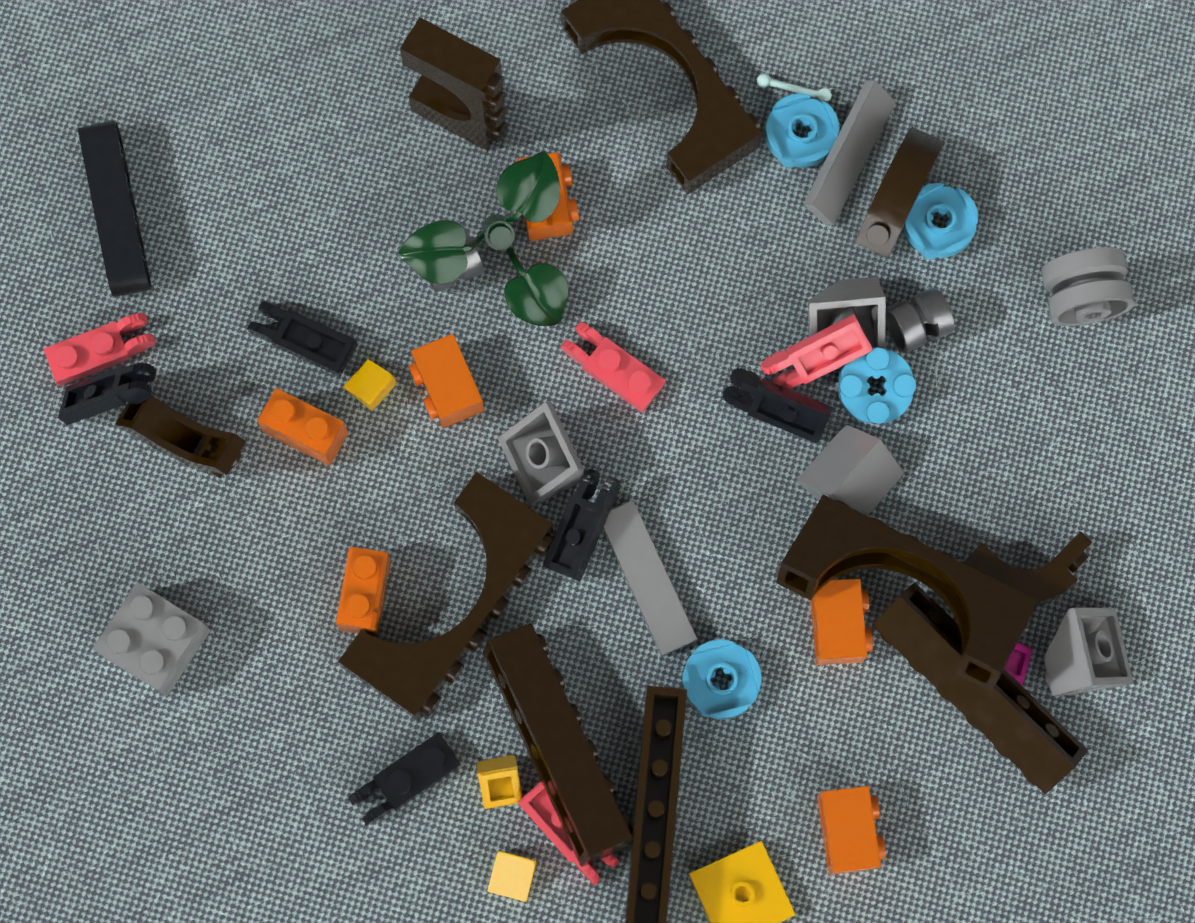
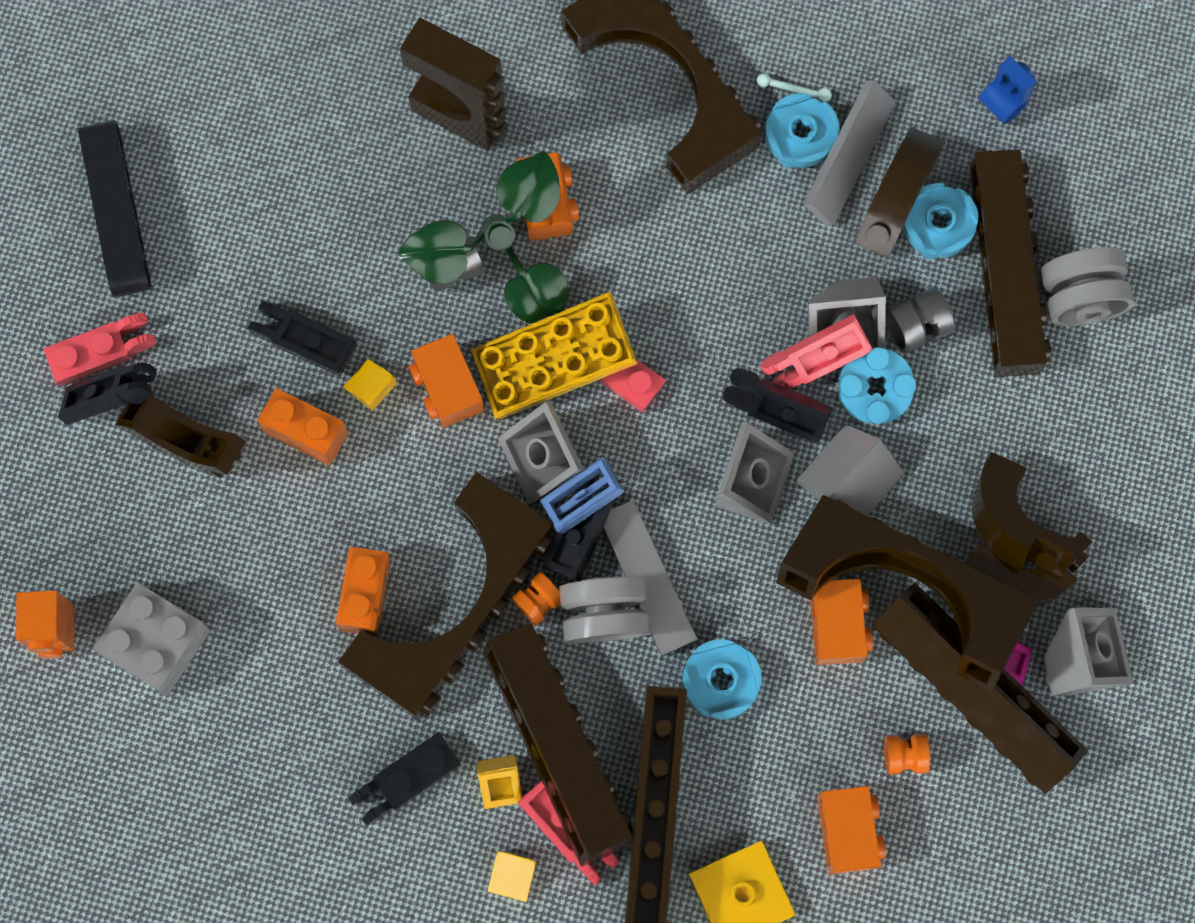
none -> orange brick [16,590,75,659]
none -> yellow tile [471,292,638,421]
none -> orange wheel [511,572,561,627]
none -> medium blue tile [540,457,625,534]
none -> light grey wheel [559,577,651,643]
none -> light grey slope [714,422,795,524]
none -> orange wheel [884,734,930,775]
none -> dark brown brick [970,149,1051,377]
none -> dark brown arch [972,452,1078,577]
none -> blue plate [978,56,1037,125]

